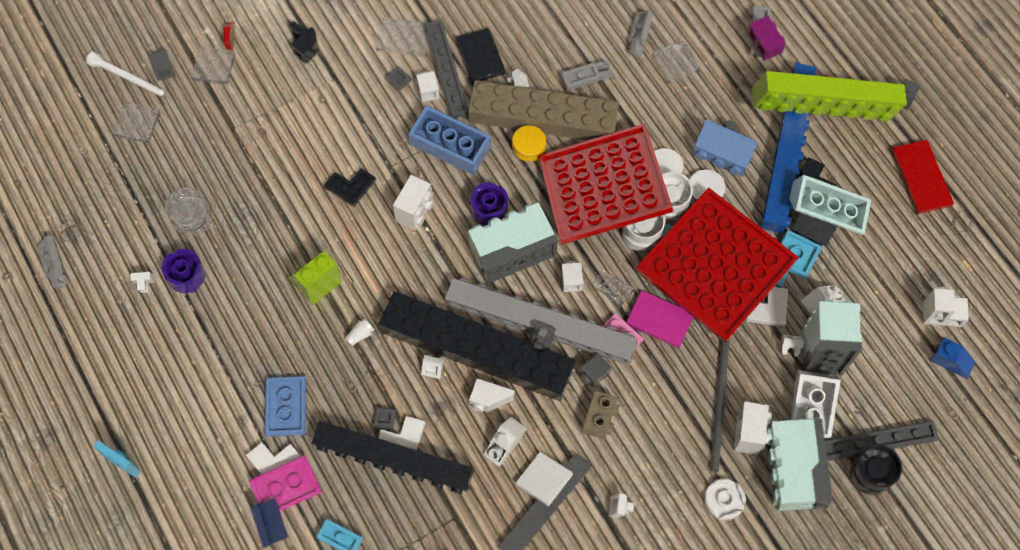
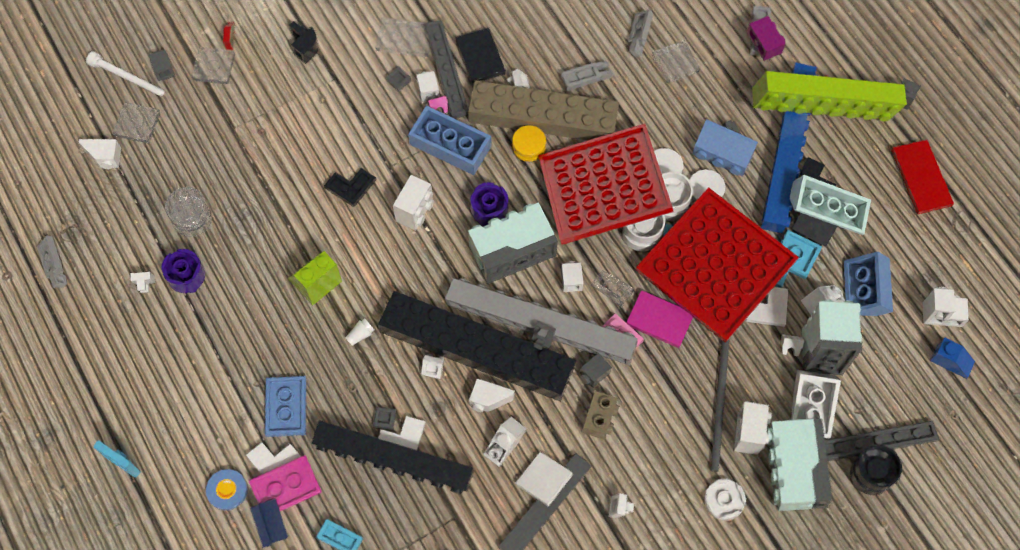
none -> white slope [79,139,121,169]
none -> medium blue tile [206,469,248,511]
none -> dark pink tile [427,96,448,113]
none -> medium blue slope [844,251,893,316]

